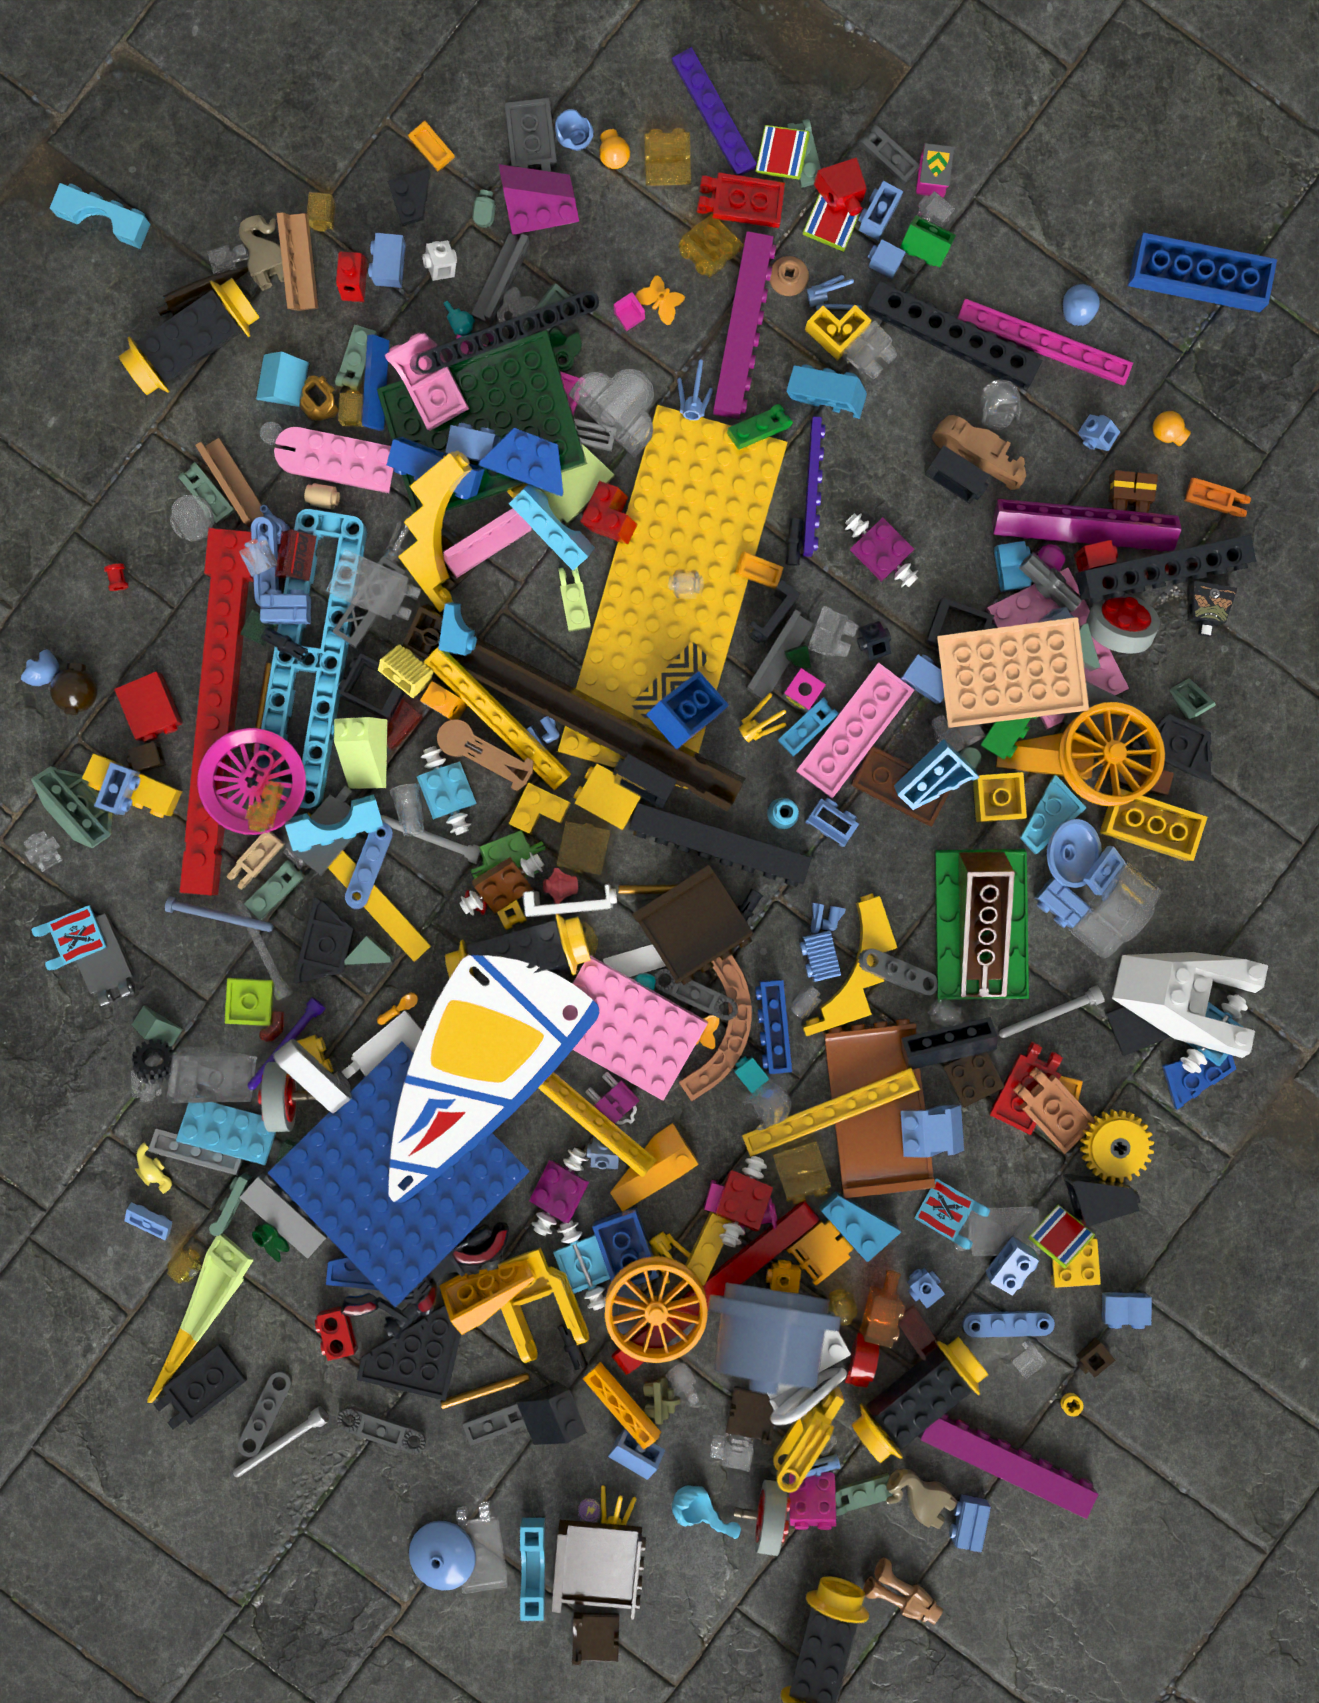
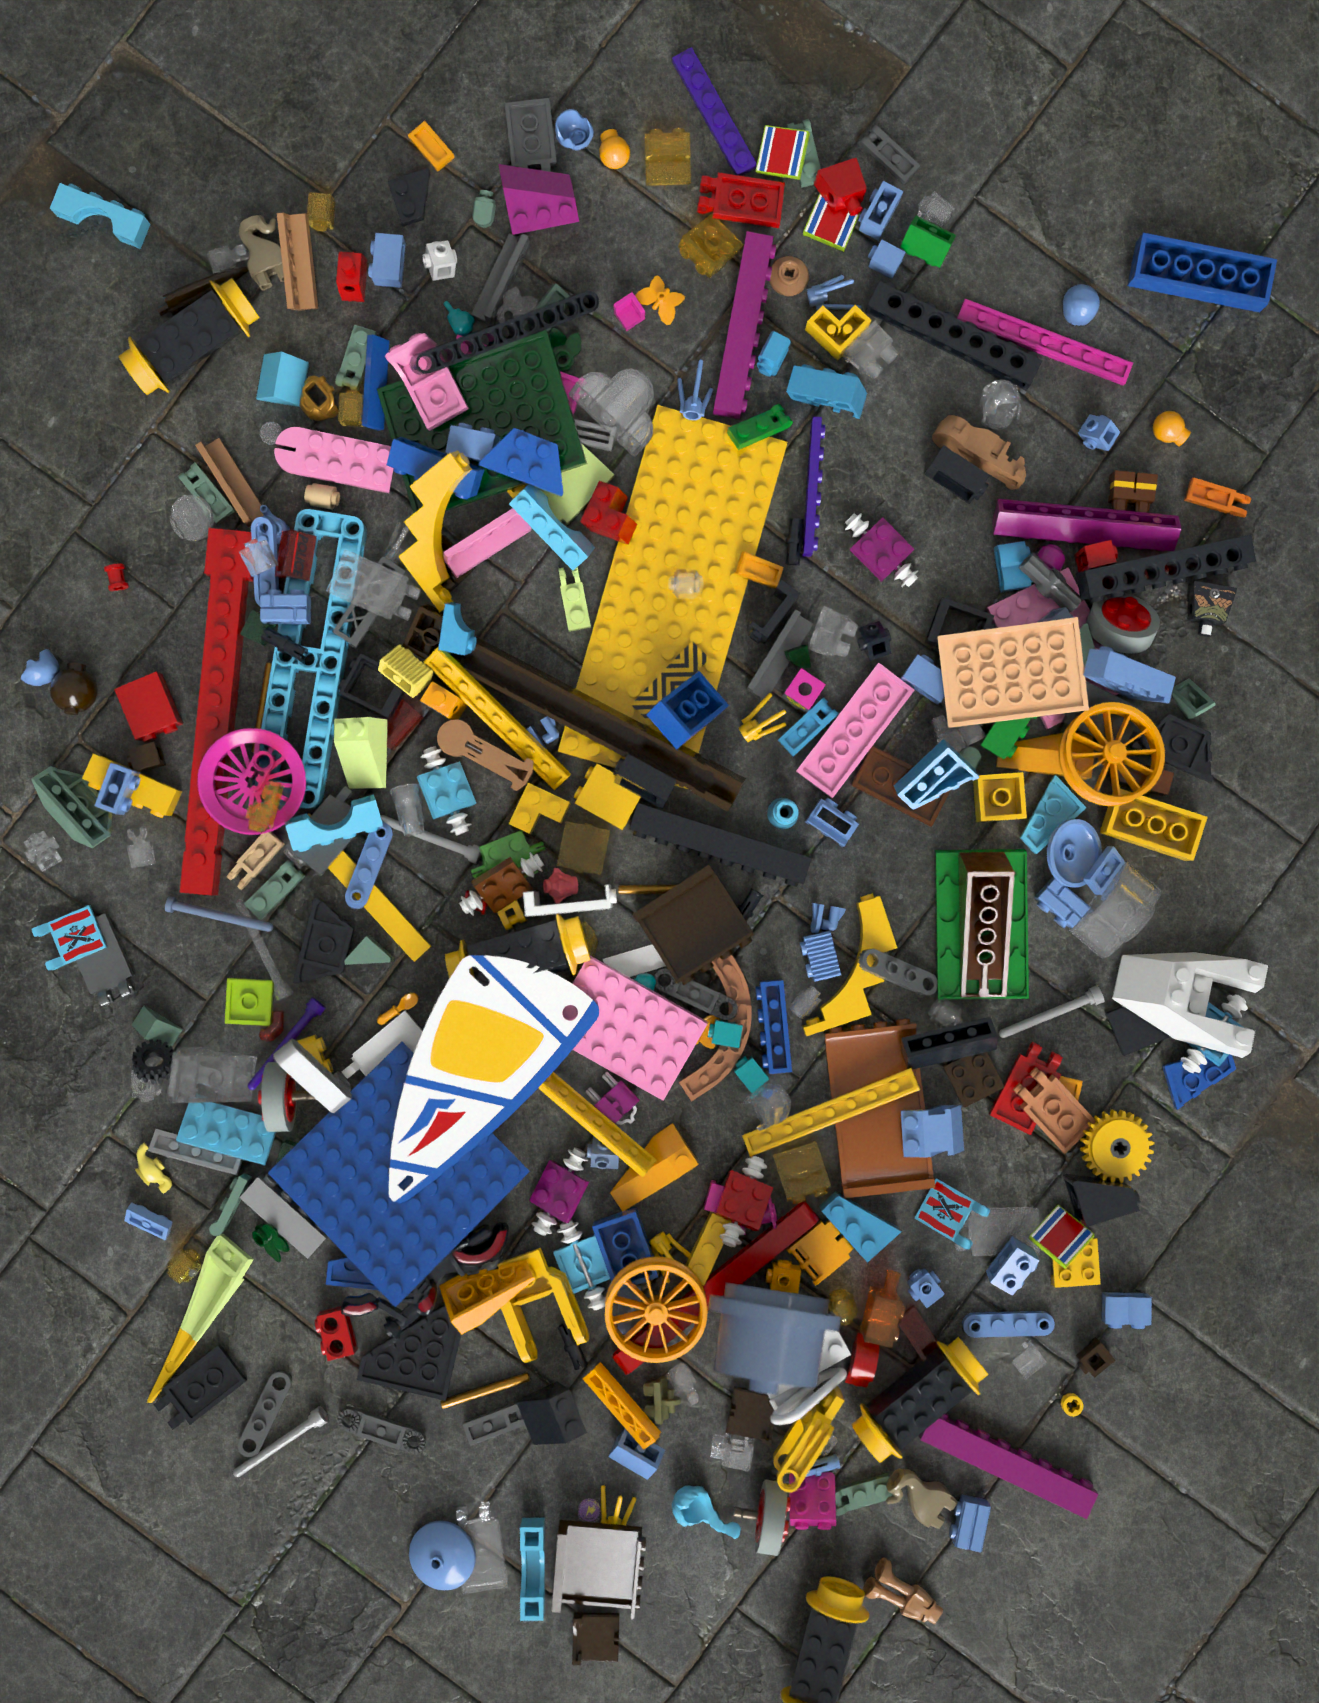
piece [916,143,954,198] -> none
none -> clear plate [127,827,156,868]
none -> teal brick [708,1019,743,1048]
none -> dark azure brick [757,331,791,377]
none -> medium blue wedge [1083,646,1176,704]

